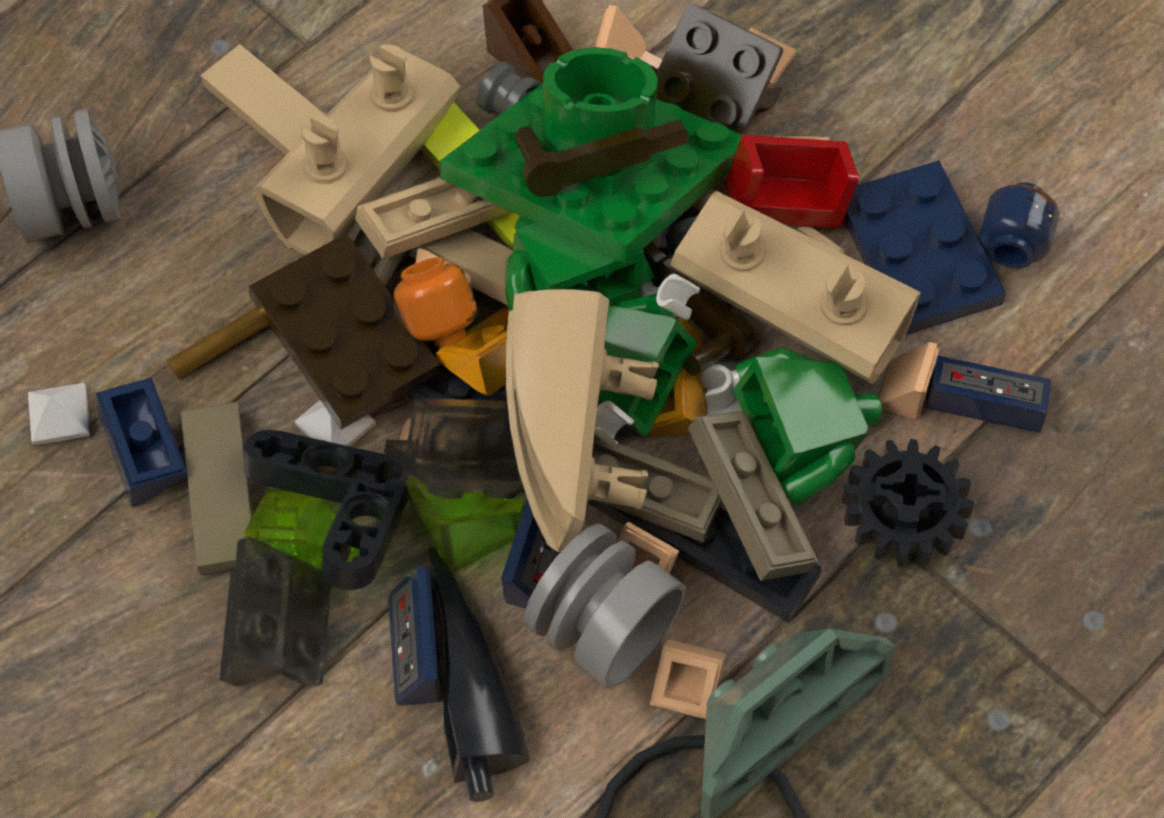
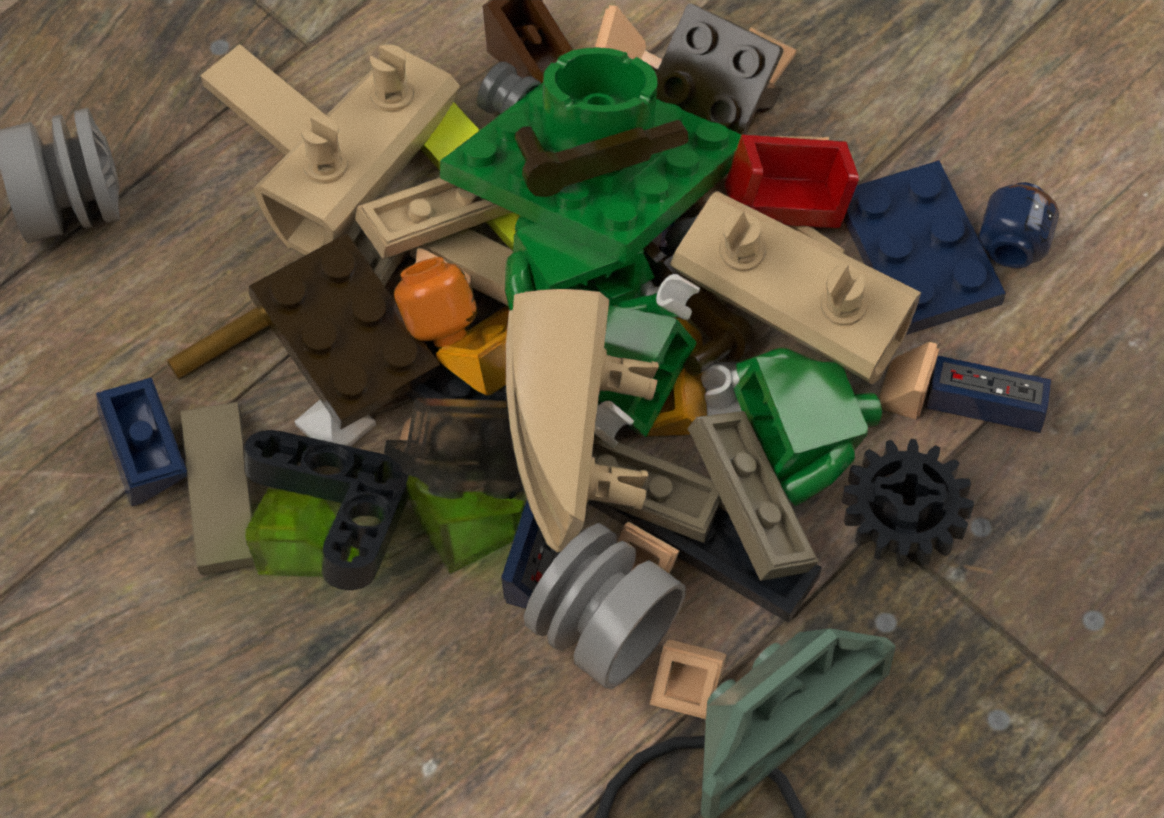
white slope [28,383,91,446] -> none
clear smoke bracket [219,536,331,688] -> none
dark blue slope [388,566,442,706] -> none
black piece [428,548,530,802] -> none

